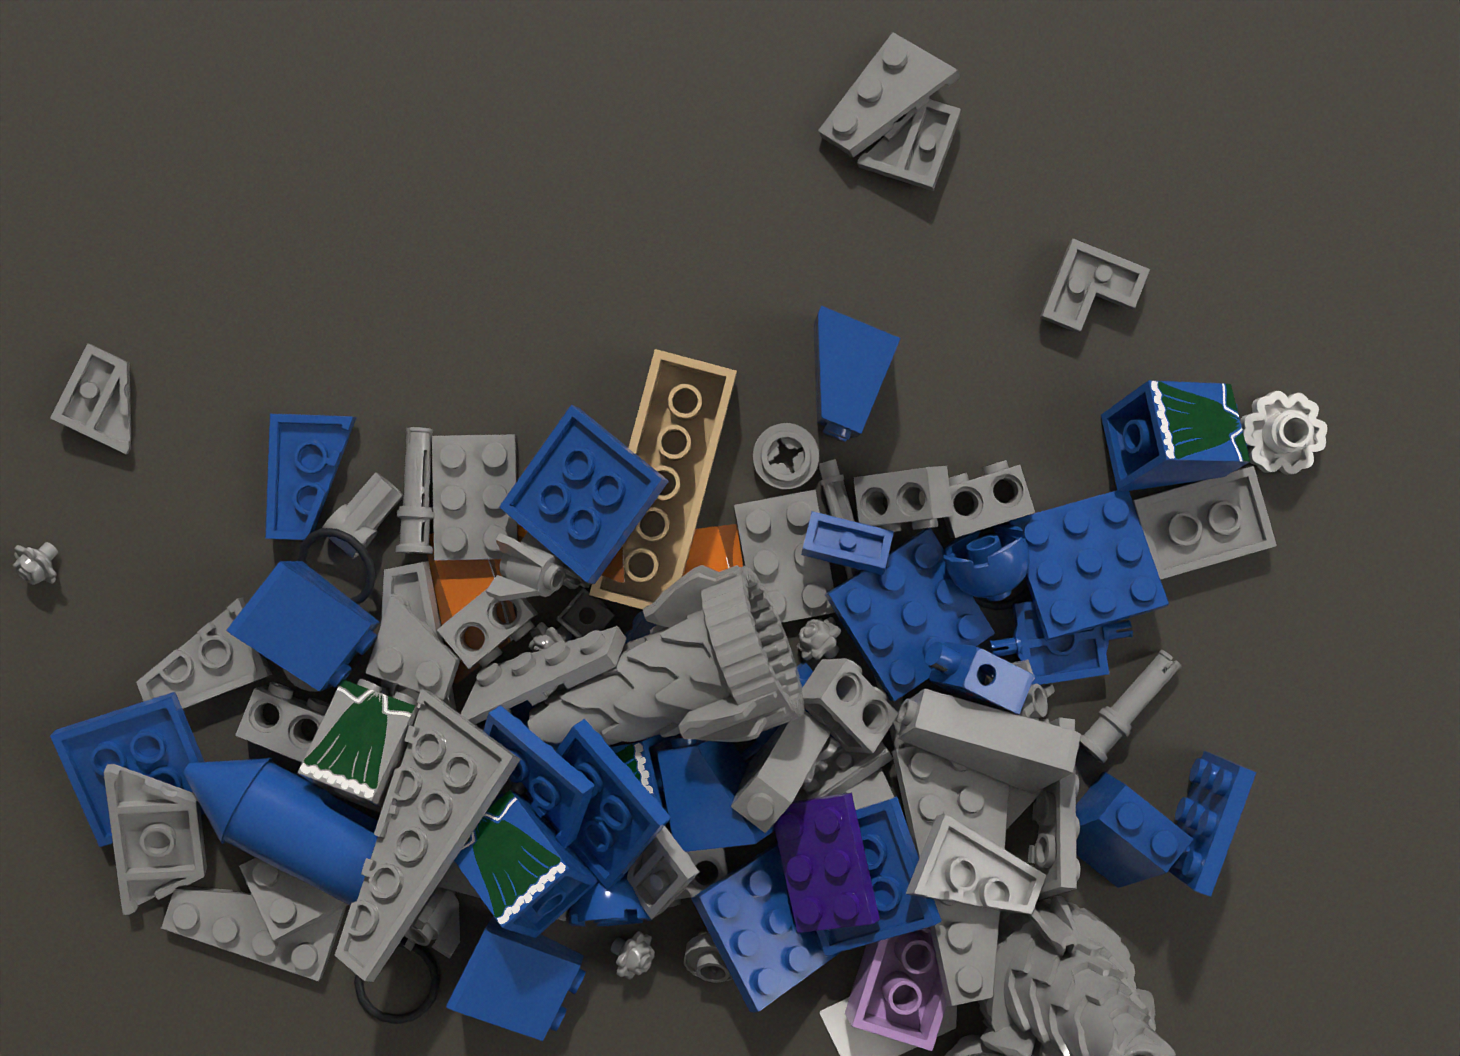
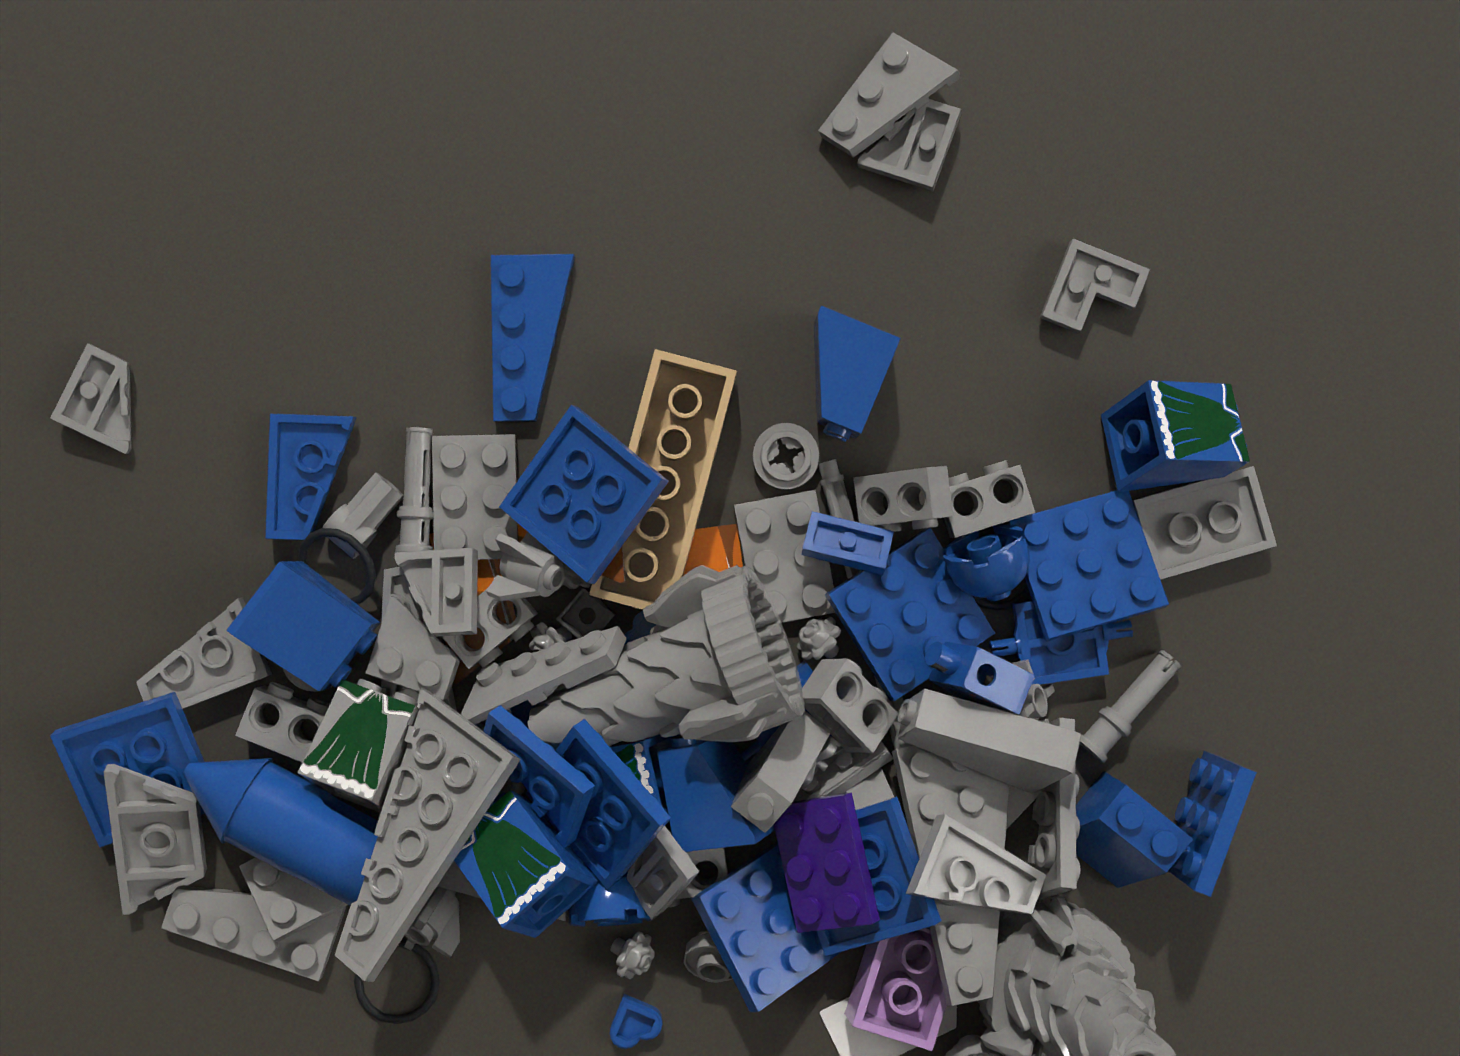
light grey plant [13,542,58,585] -> none
blue slope [446,916,586,1041] -> none
white plant [1240,391,1328,475] -> none
none -> light grey wing [395,548,478,636]
none -> blue wing [491,254,575,422]
none -> blue tile [610,994,663,1049]

